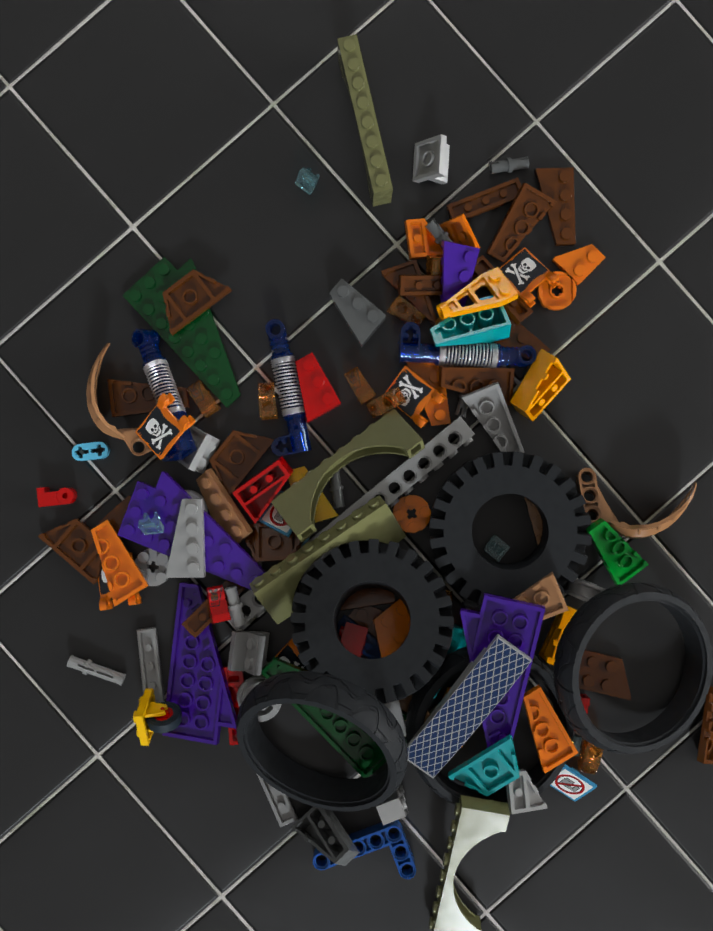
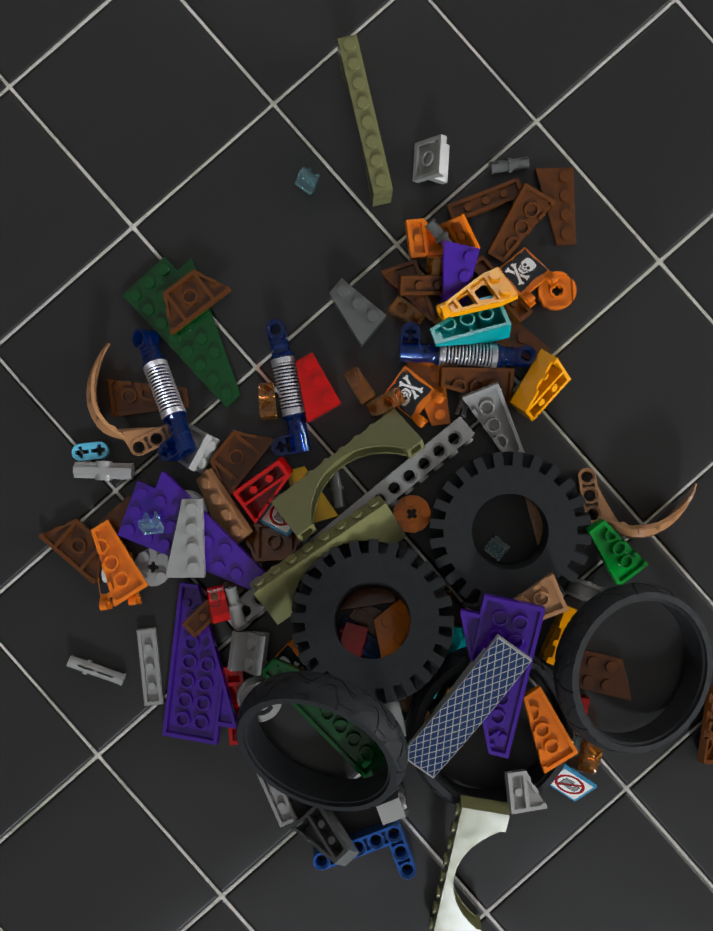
red leg [36,487,77,507] -> none
plate [133,688,182,746] -> none
flag [135,393,196,460] -> none
clear orange leg [186,380,221,418] -> none
teal wing [448,734,520,796] -> none
orange wing [552,244,606,286] -> none
none -> light grey piece [73,461,135,480]

